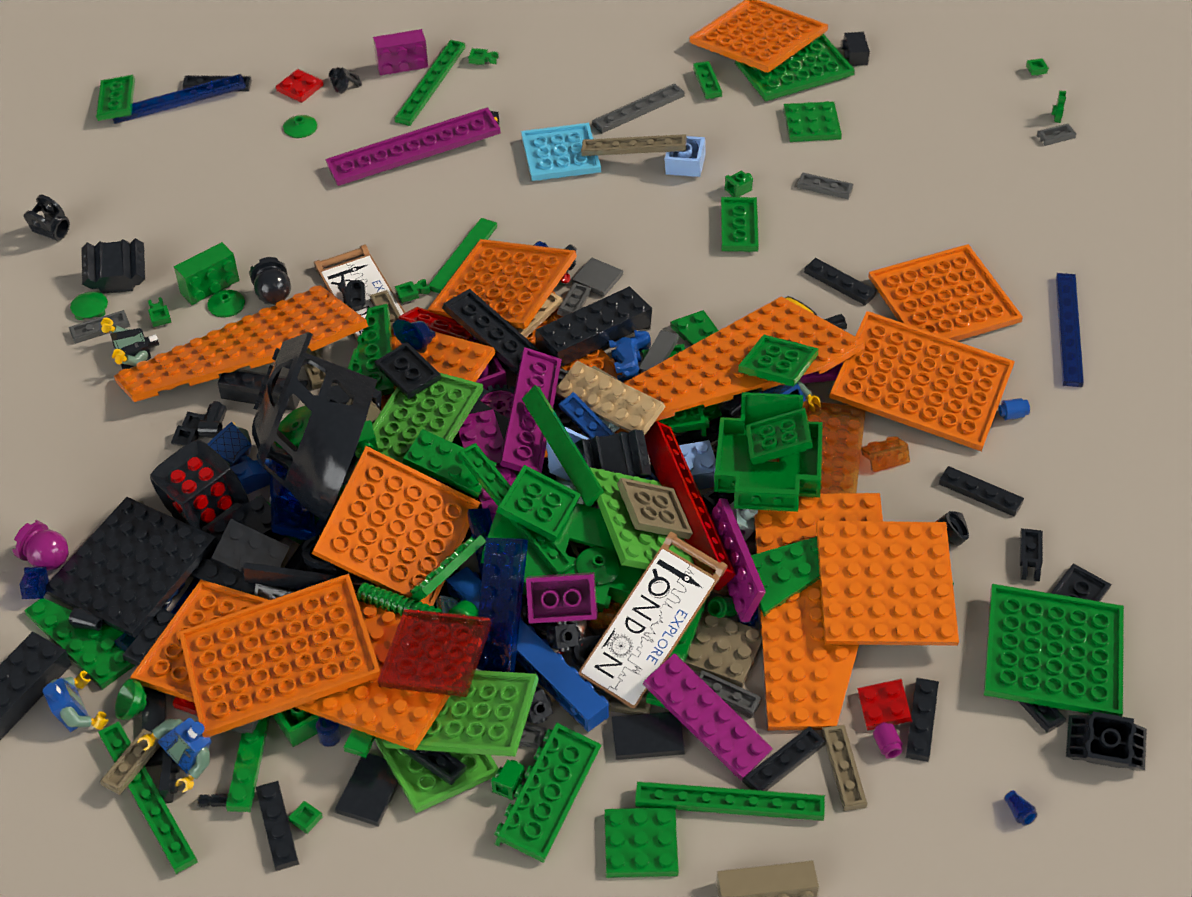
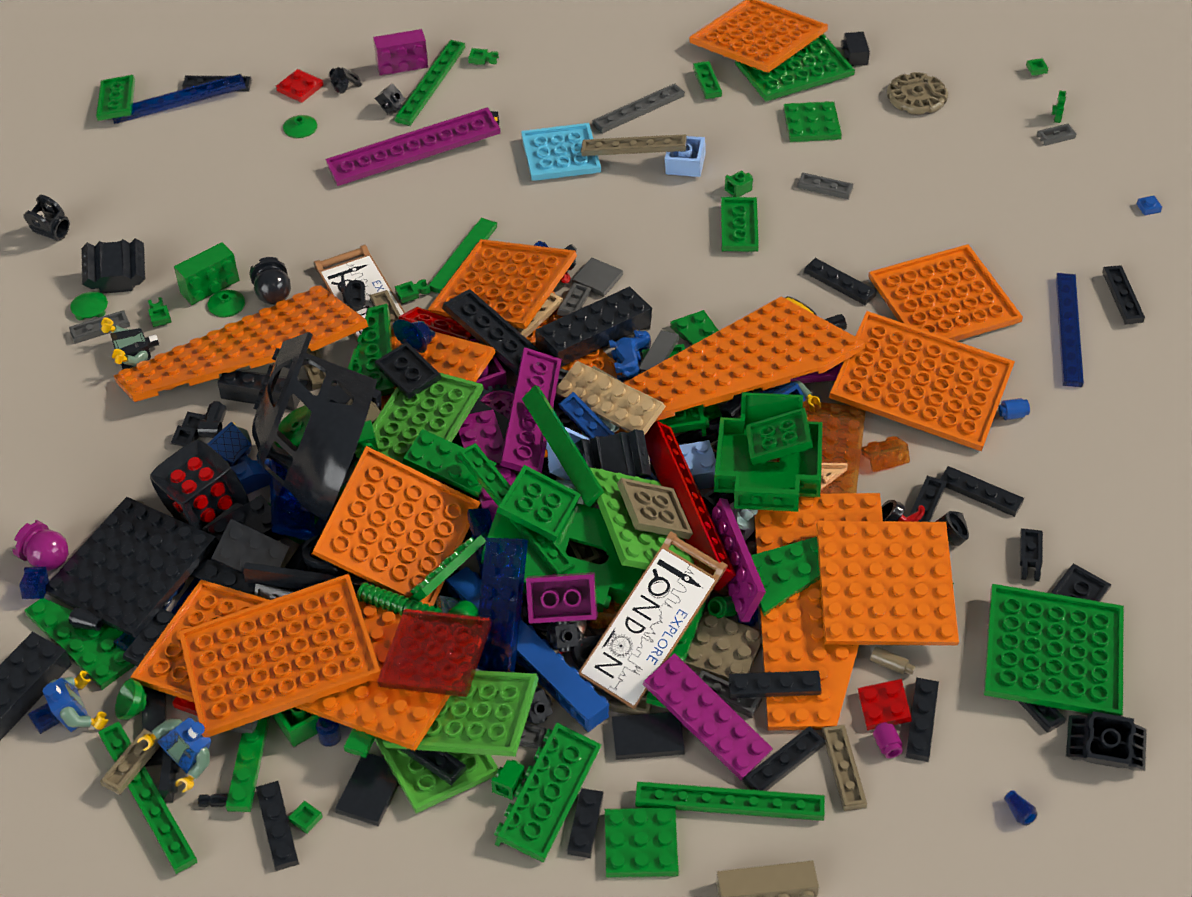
green dish [576,547,620,586] -> none
green plate [738,335,819,387] -> none
none -> clear blue plate [28,703,60,734]
none -> black brick [374,83,406,114]
none -> black plate [567,788,604,858]
none -> black plate [728,670,821,698]
none -> light nougat tile [821,463,848,490]
none -> dark tan cylinder [870,646,916,675]
none -> black piece [881,500,925,522]
none -> dark tan plate [887,72,948,115]
none -> black plate [910,475,947,522]
none -> black plate [1102,265,1145,324]
none -> blue plate [1137,195,1162,216]

